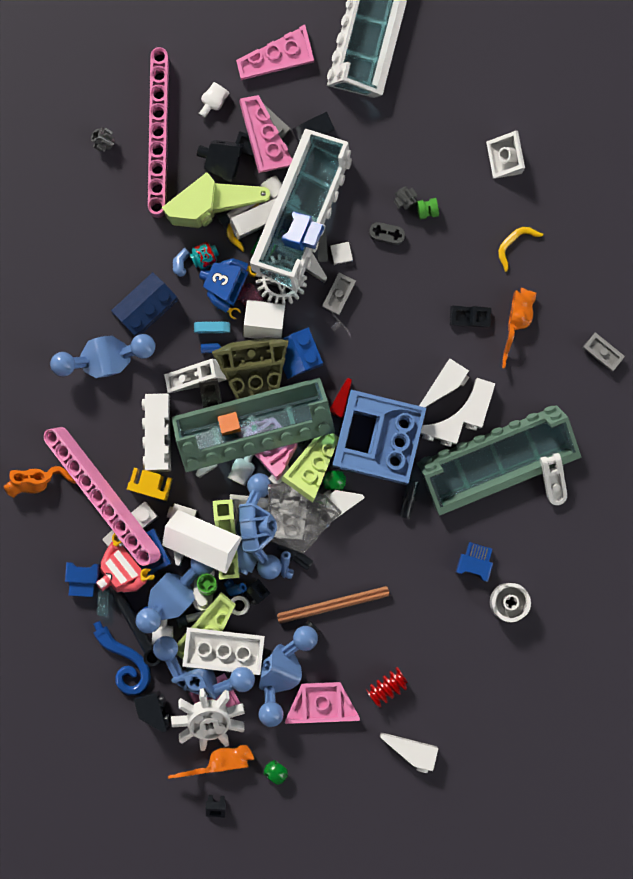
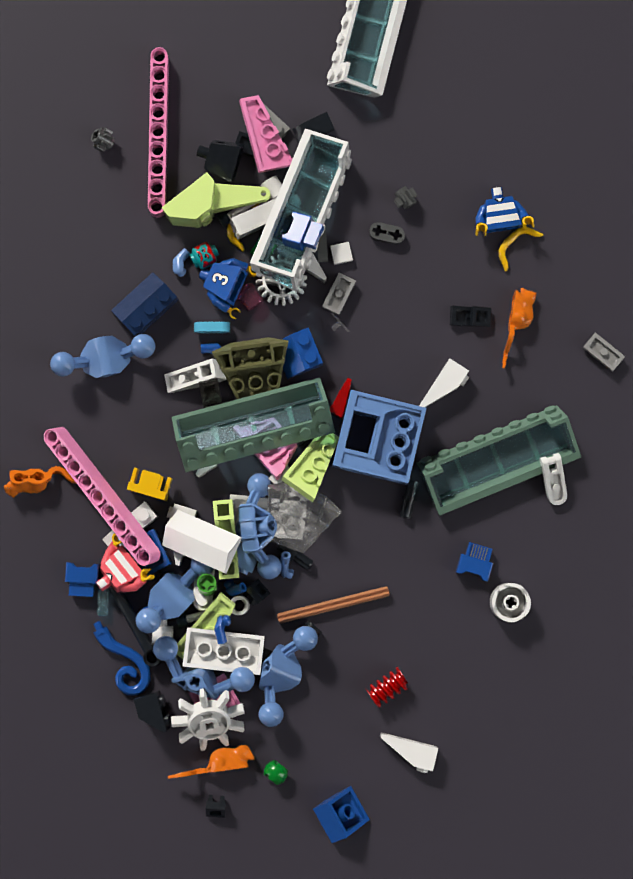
white wedge [142,394,171,472] -> none
white piece [199,82,230,118] -> none
orange tile [218,412,241,436] -> none
white piece [227,454,255,486] -> none
bright pink wing [236,25,314,80] -> none
white slope [243,300,285,339] -> none
bright pink wing [285,682,360,724] -> none
white slope [320,490,365,520] -> none
green piece [322,471,346,490] -> none
bright green wheel [417,198,439,220] -> none
white arch [420,378,495,447] -> none
white slope [486,131,525,178] -> none
none -> blue arm [214,615,231,644]
none -> blue slope [313,786,370,843]
none -> torso [475,187,534,236]

